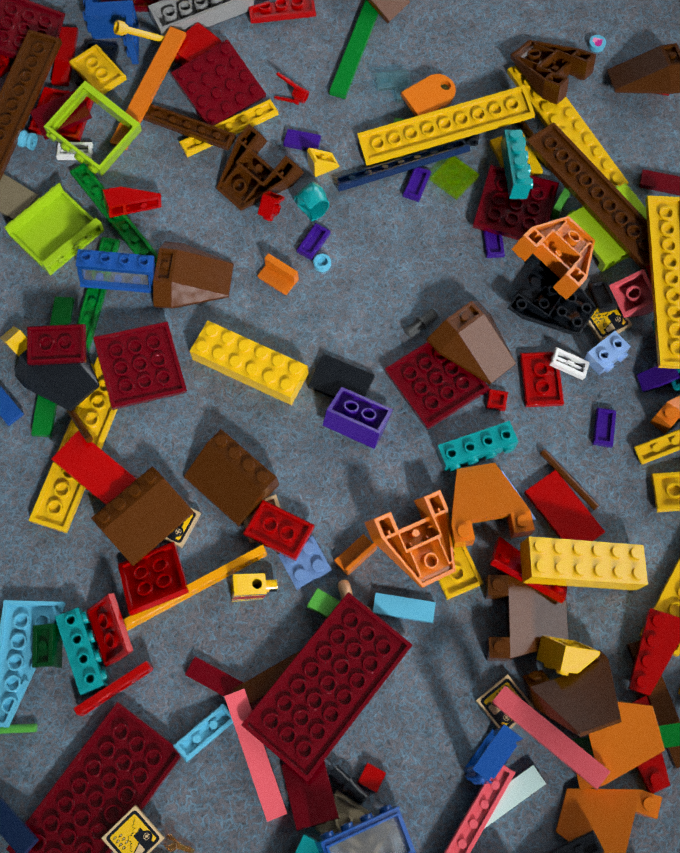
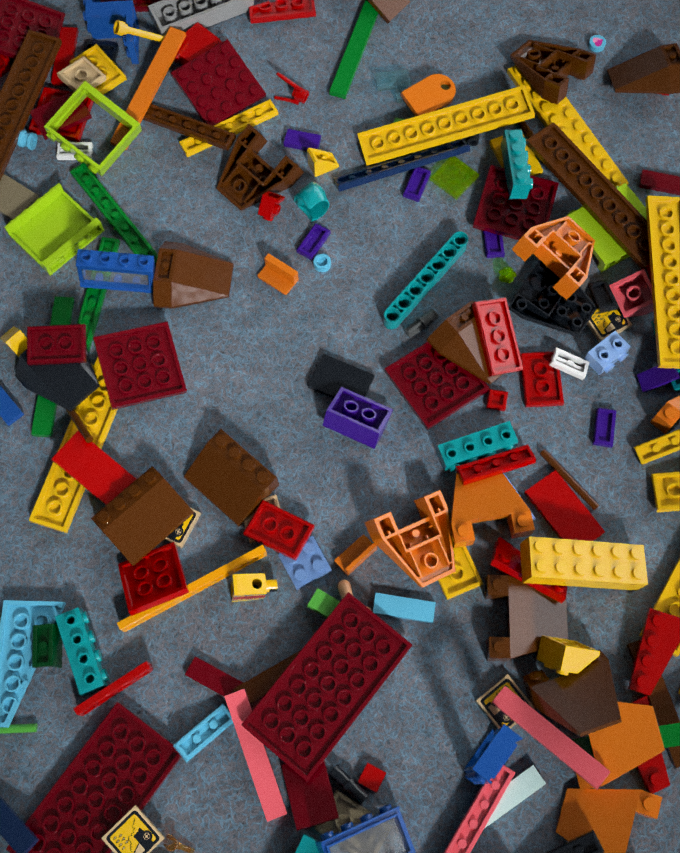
red tile [87,593,133,667] -> none
red slope [103,187,161,218] -> none
yellow brick [190,320,308,405] -> none
bright green tile [550,187,571,220] -> none
none -> tan tile [57,56,107,92]
none -> teal beam [383,231,468,330]
none -> red tile [456,444,536,486]
none -> tile [472,297,524,377]
none -> clear neon green plate [498,267,516,283]

